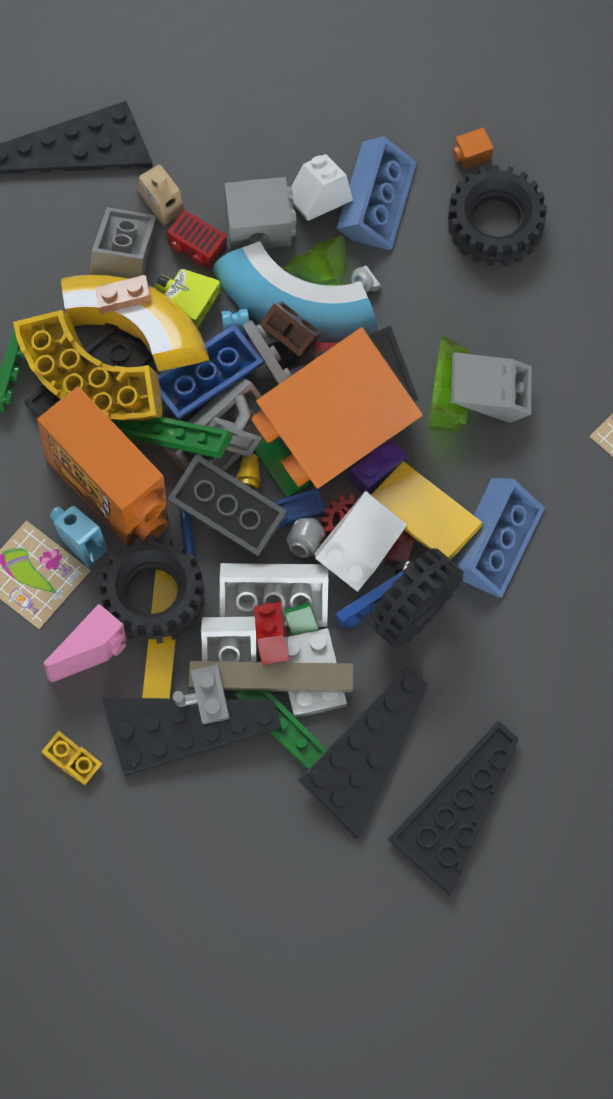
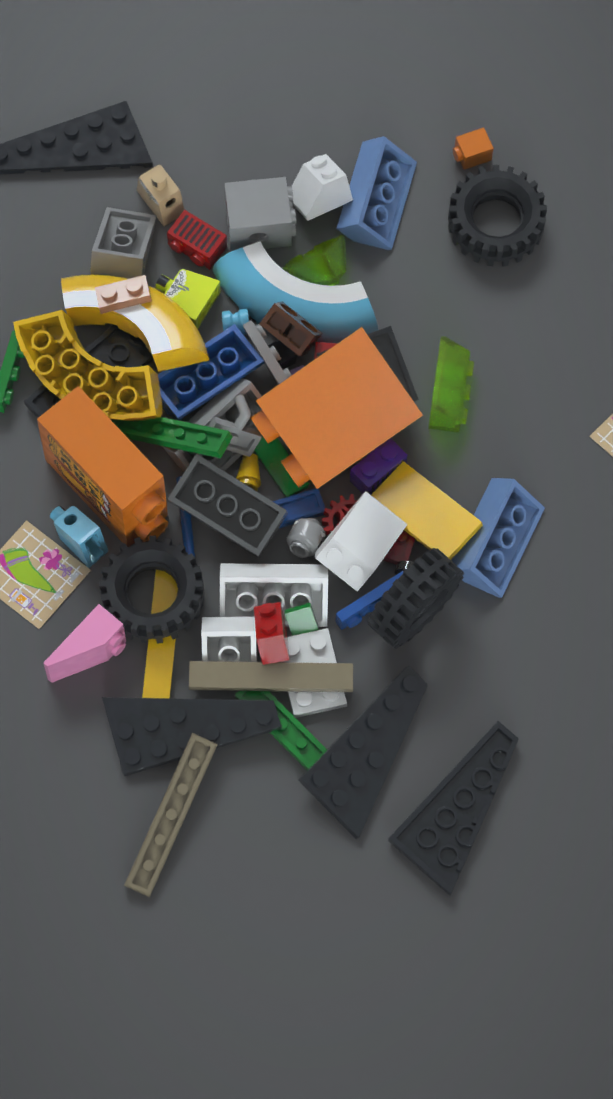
yellow slope [41,731,102,785] -> none
light grey plate [173,664,230,725] -> none
white plate [352,266,381,292] -> none
light grey slope [451,353,532,423] -> none
none -> dark tan tile [124,733,218,897]

